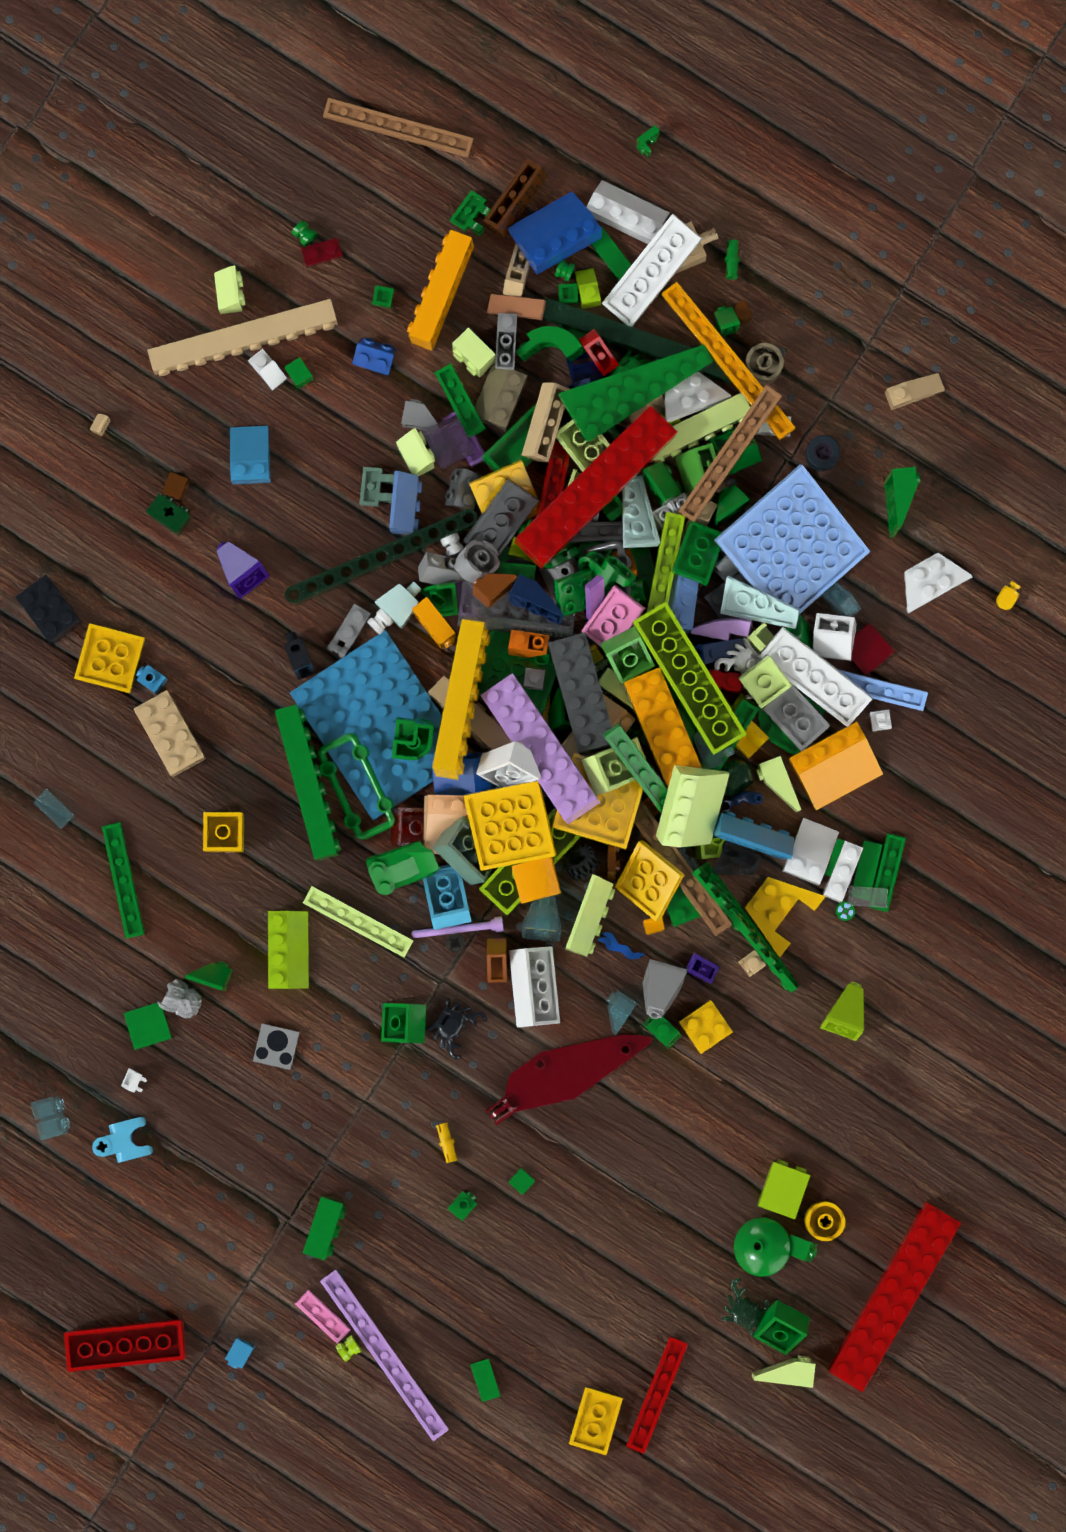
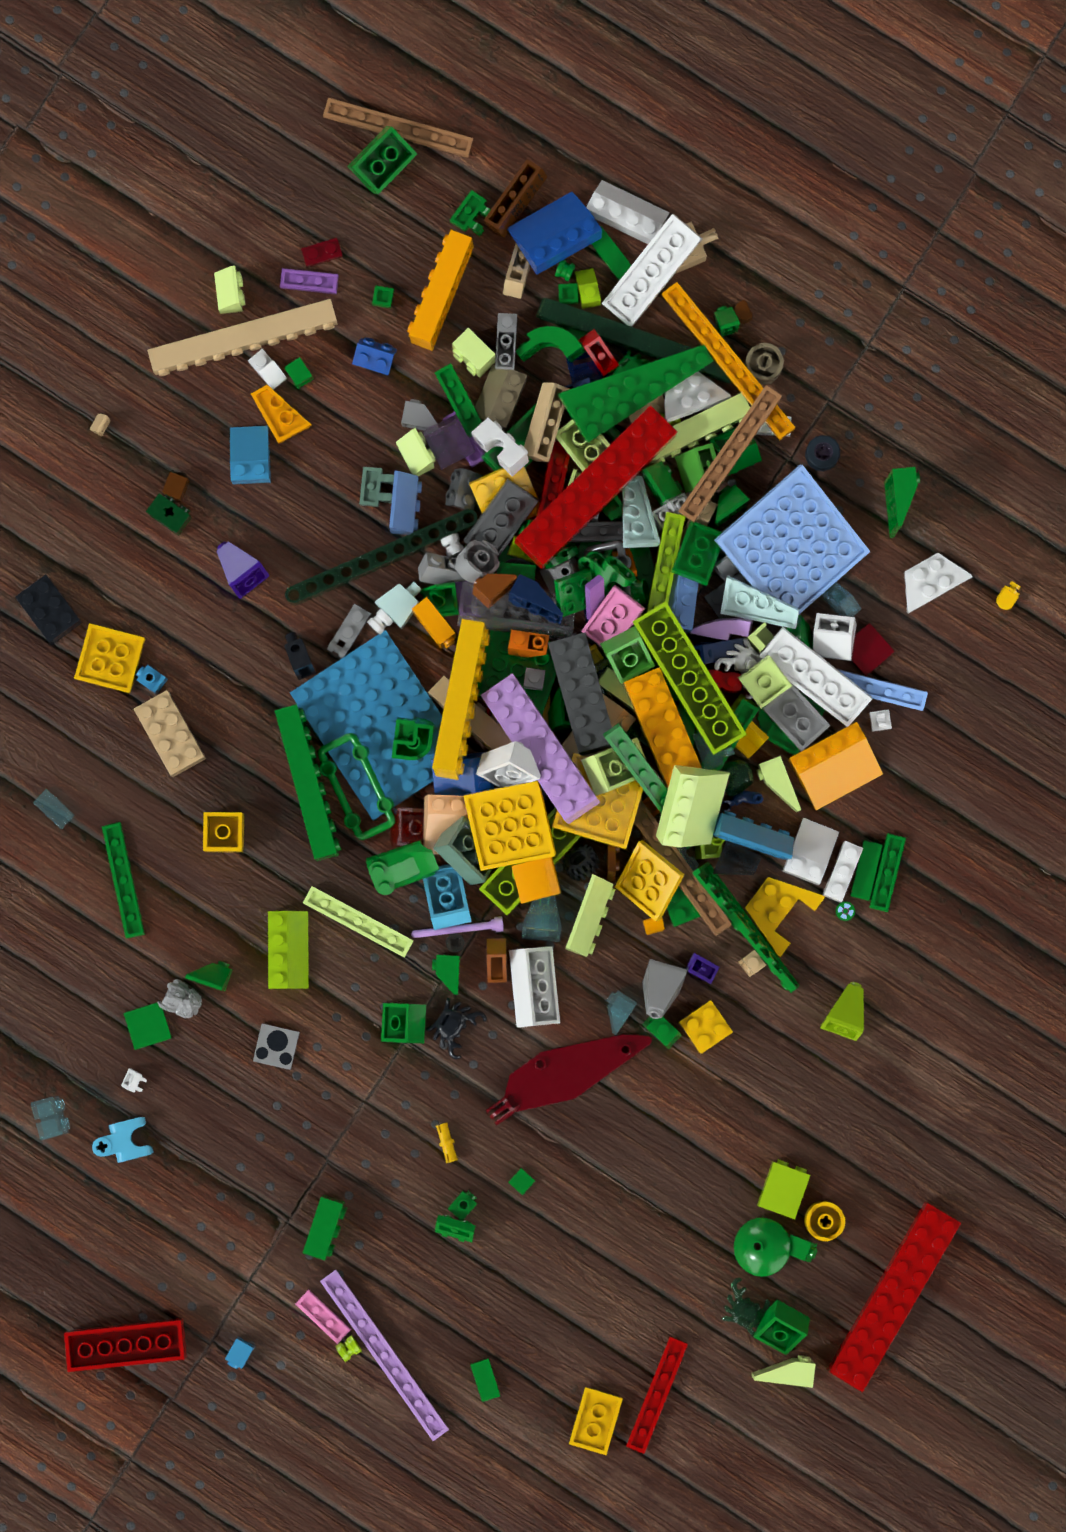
green wheel [291,220,318,247] -> none
nougat tile [487,294,546,320] -> none
blue hair [598,932,645,959] -> none
green bracket [636,125,660,157] -> none
green pin [725,240,740,280] -> none
green tile [823,839,845,878] -> none
clear tile [848,886,888,908] -> none
tan slope [885,373,945,410] -> none
none -> light orange wing [251,385,312,444]
none -> medium lavender tile [280,268,339,294]
none -> green brick [347,126,417,194]
none -> green slope [432,955,460,995]
none -> green plate [435,1215,476,1242]
none -> white arch [471,418,529,476]

